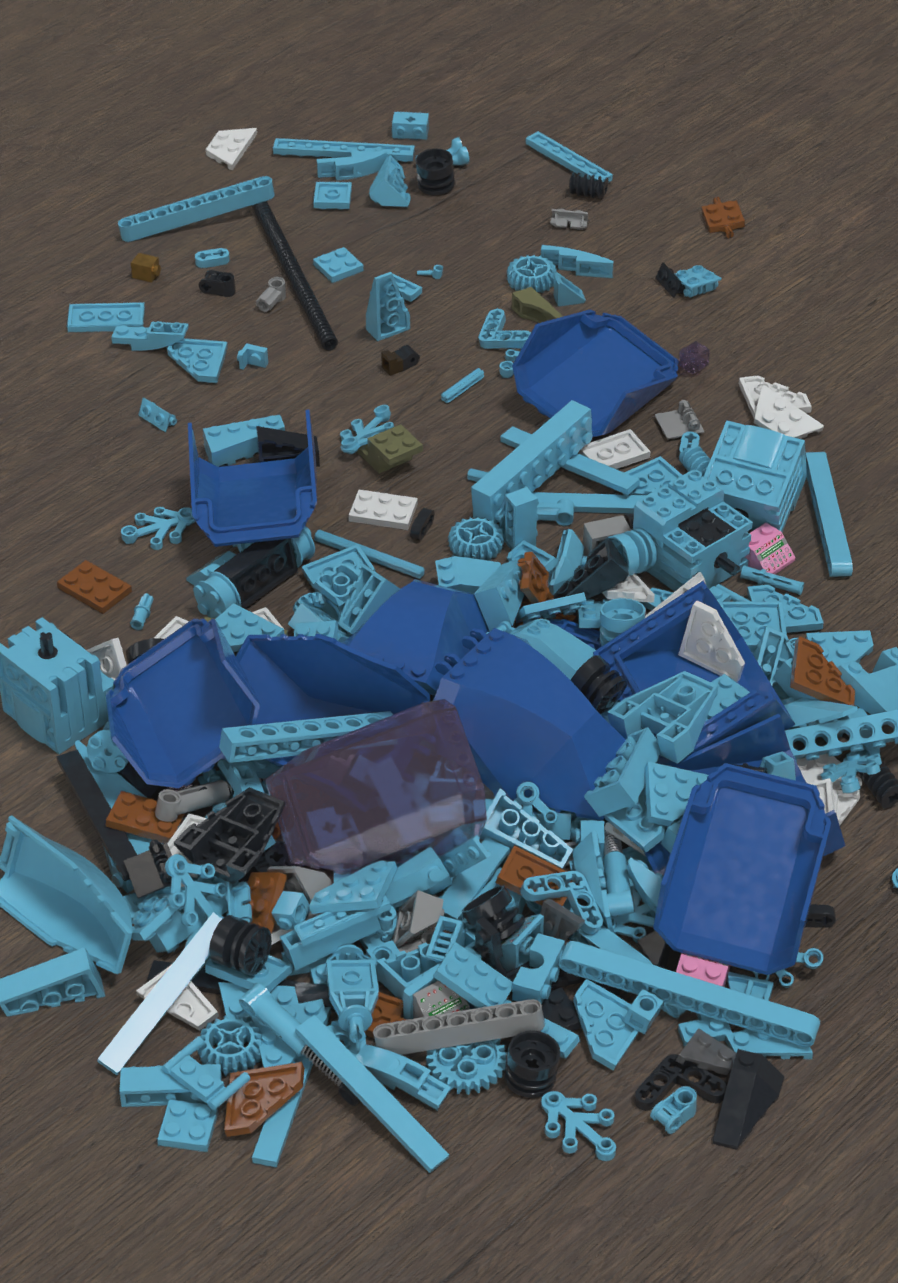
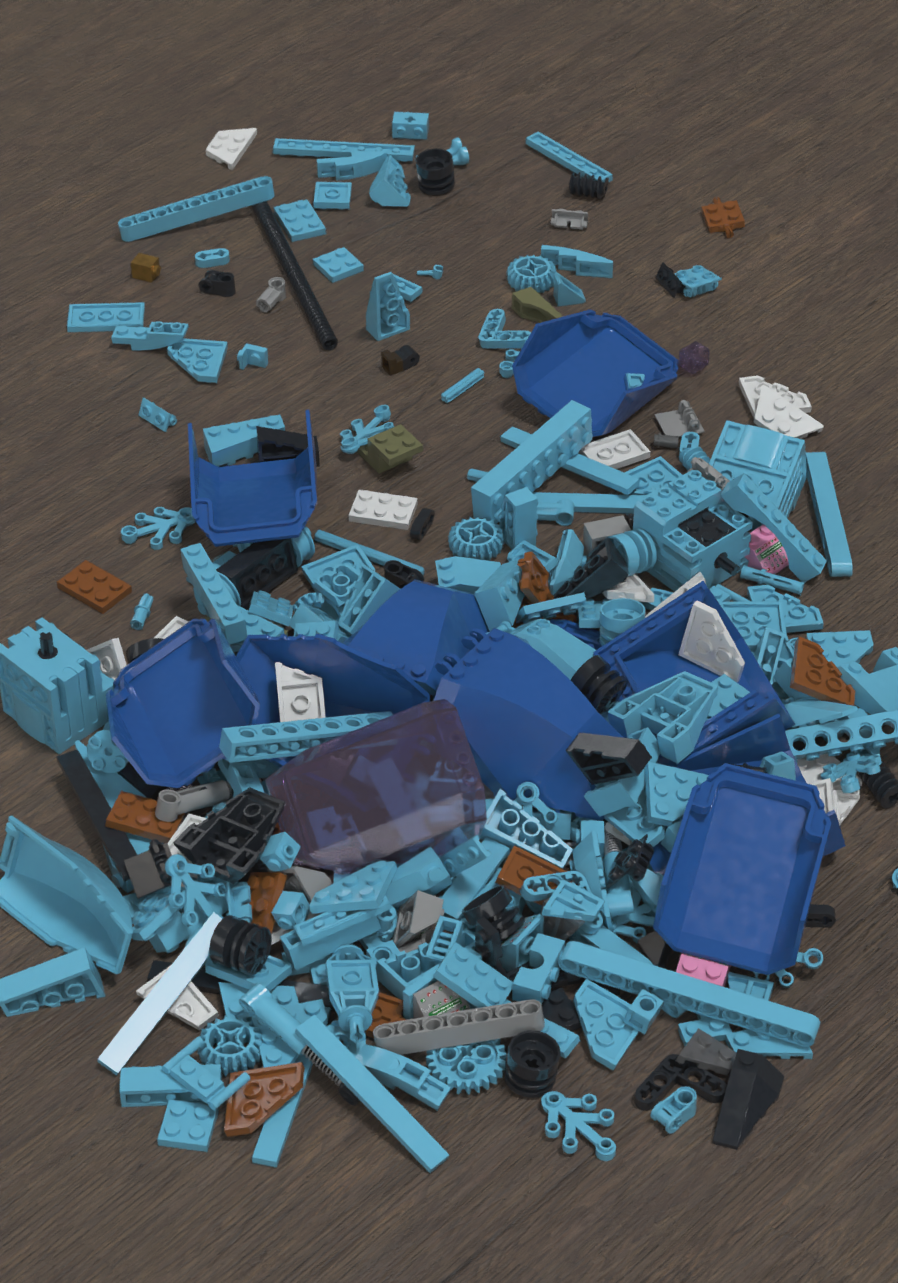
none -> medium azure brick [180,543,247,645]
none -> medium azure plate [248,590,294,626]
none -> medium azure brick [260,832,301,872]
none -> medium azure plate [274,199,326,242]
none -> white wing [275,662,326,722]
none -> black piece [384,560,424,589]
none -> medium azure wing [541,879,605,922]
none -> black wedge [566,732,652,785]
none -> black hinge [606,834,654,889]
none -> medium azure tile [624,373,645,390]
none -> dark grey pin [653,432,678,448]
none -> light grey hinge [687,457,730,490]
none -> medium azure arch [720,473,827,582]

